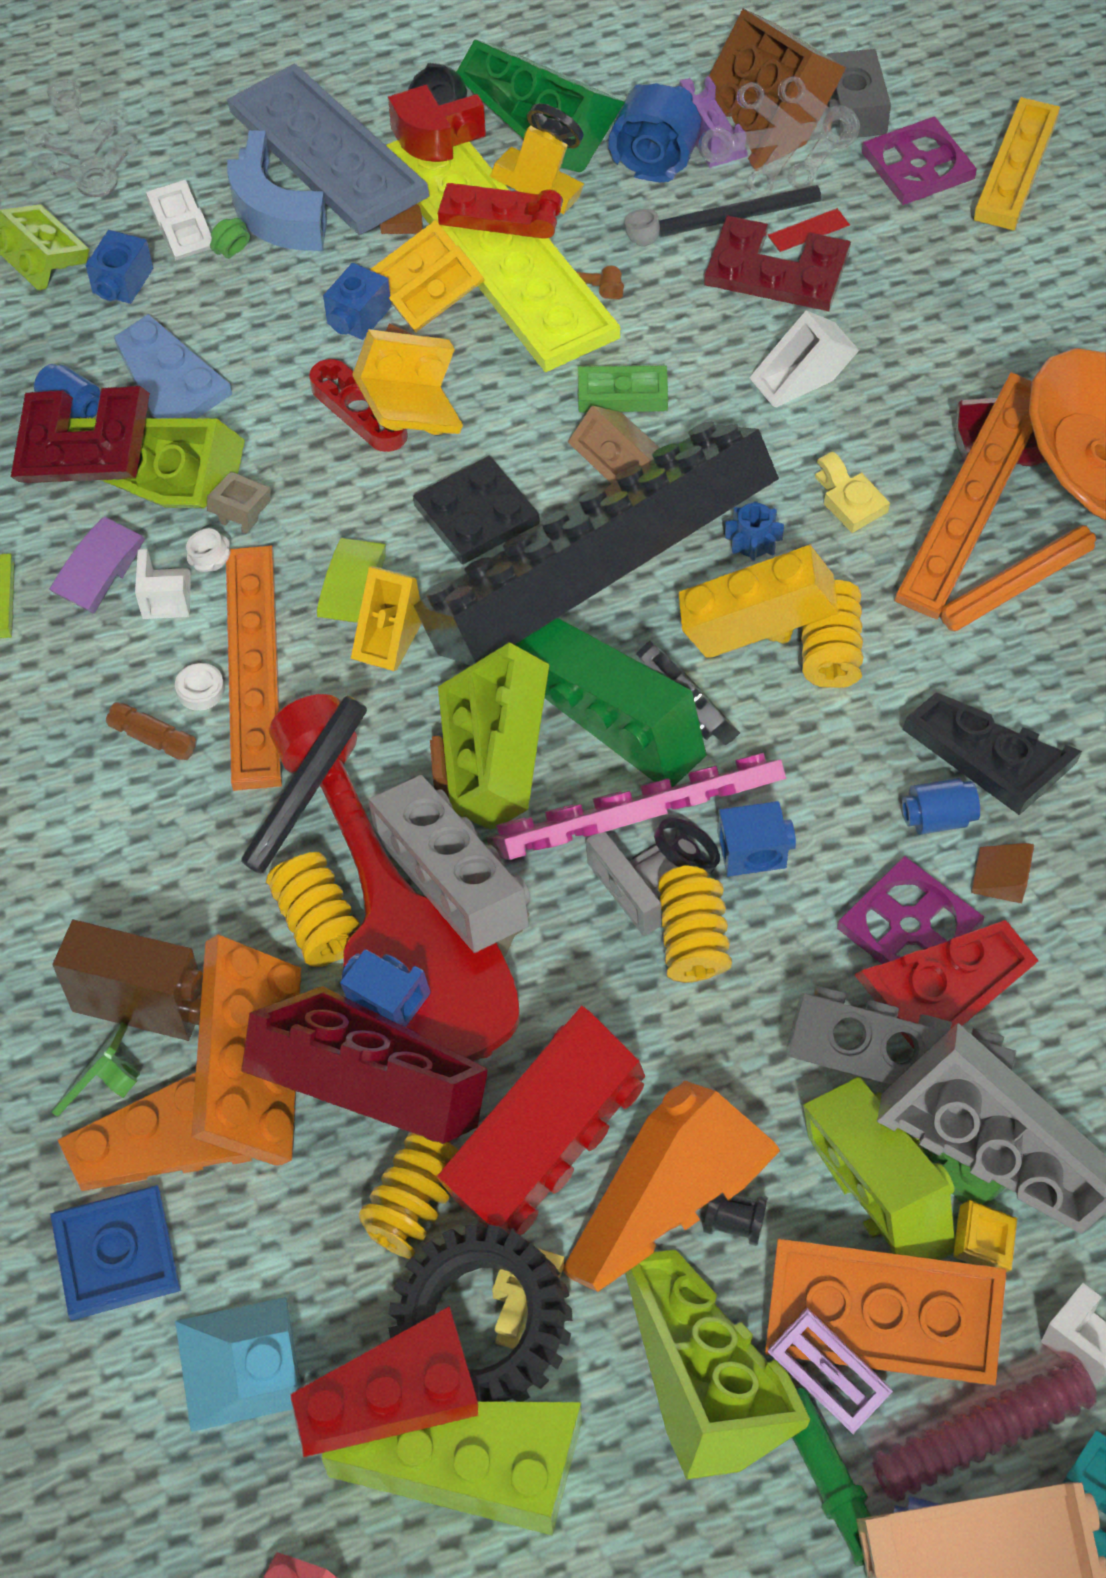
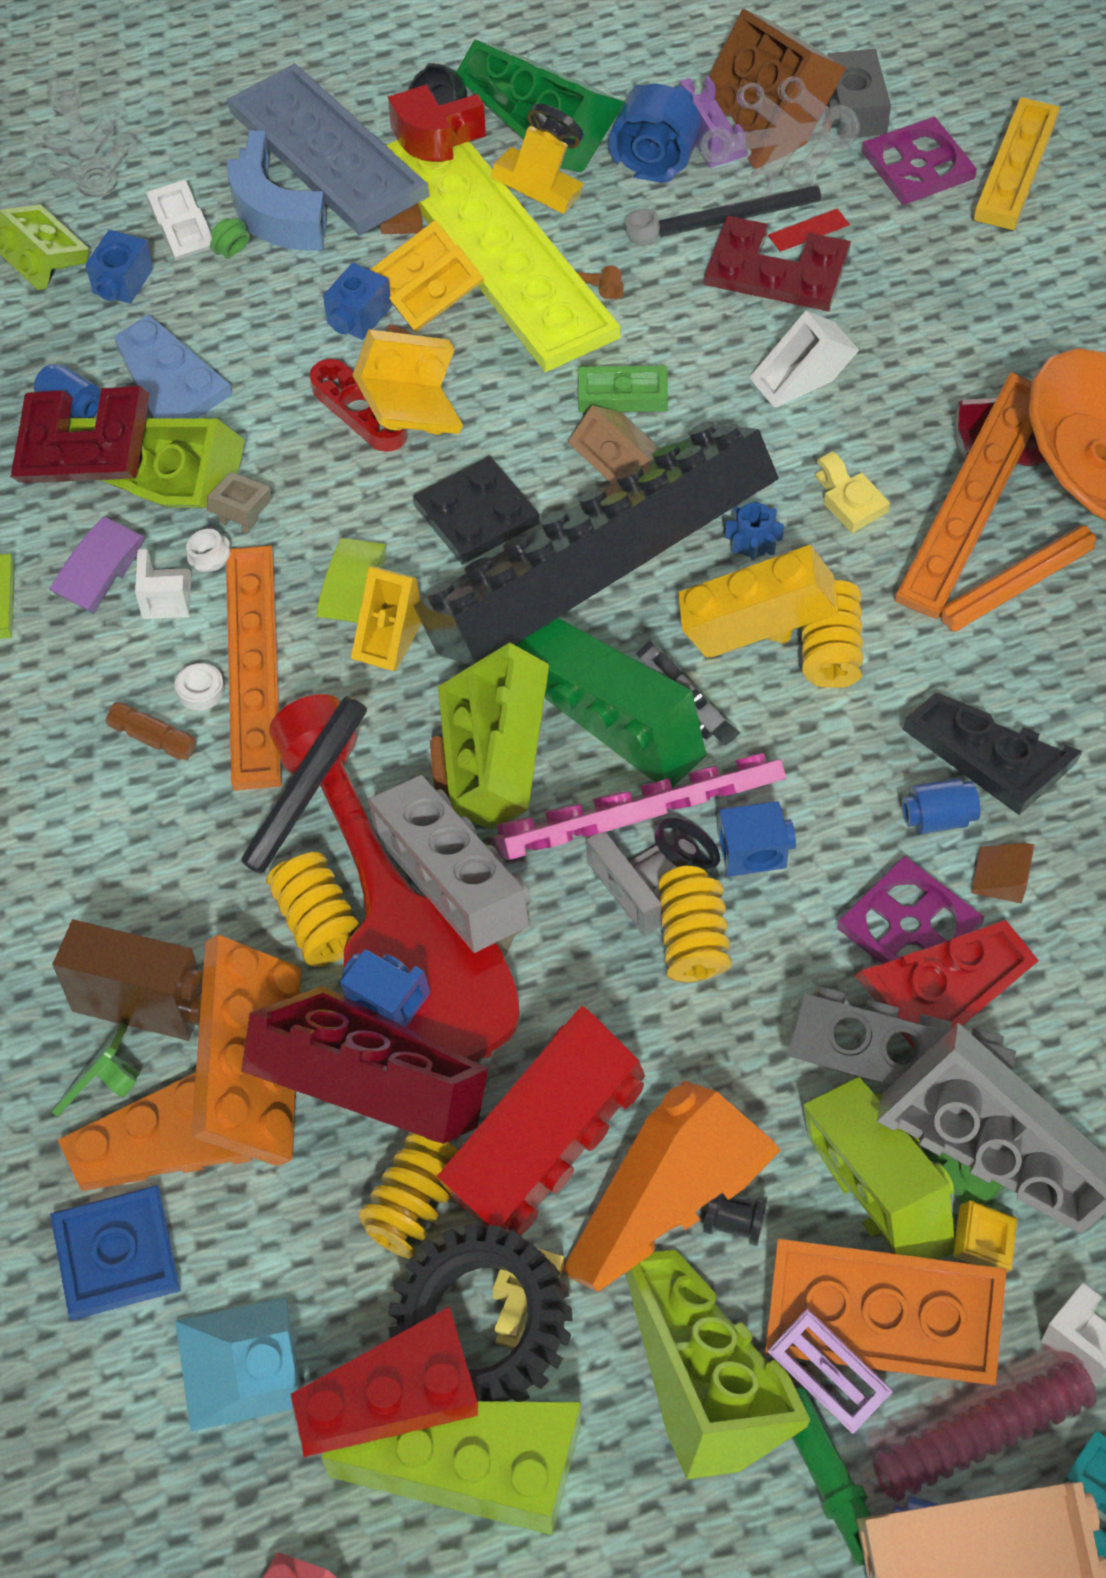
red plate [437,182,563,239] -> none

